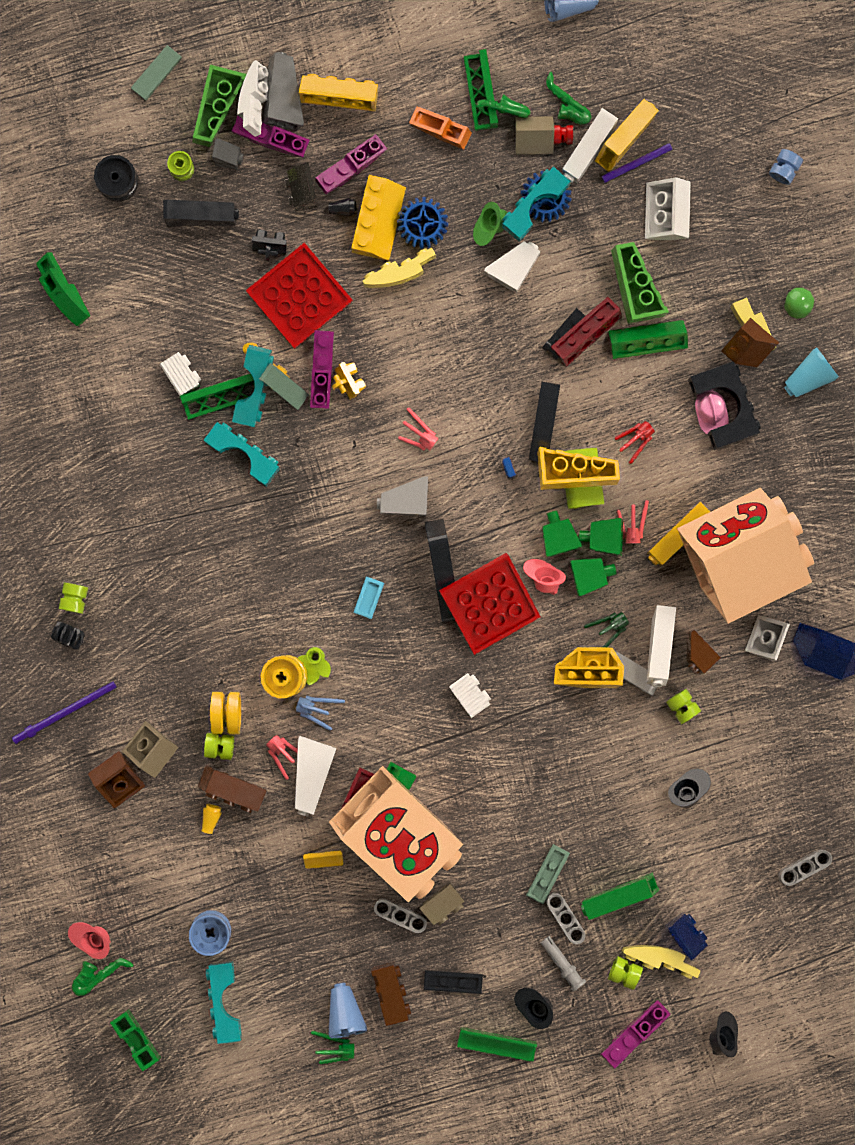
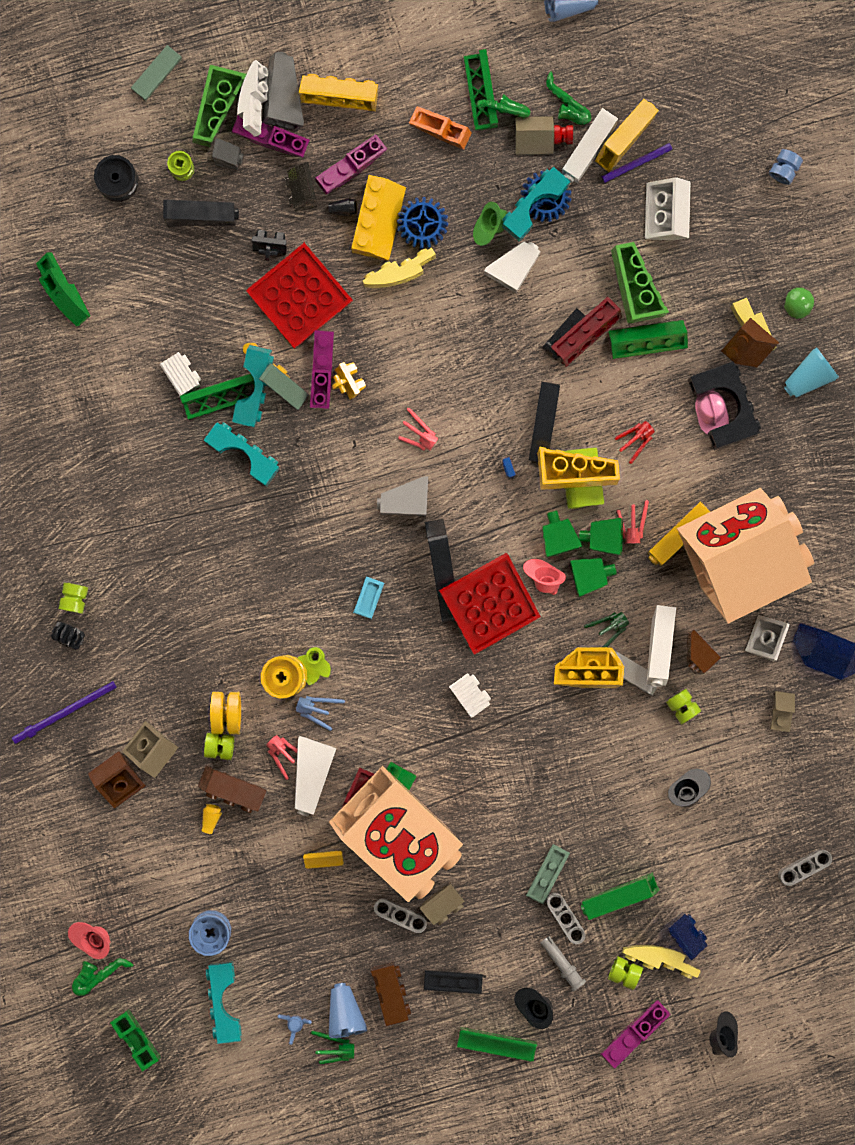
none -> medium blue plant [278,1014,312,1045]
none -> dark tan slope [770,691,795,732]

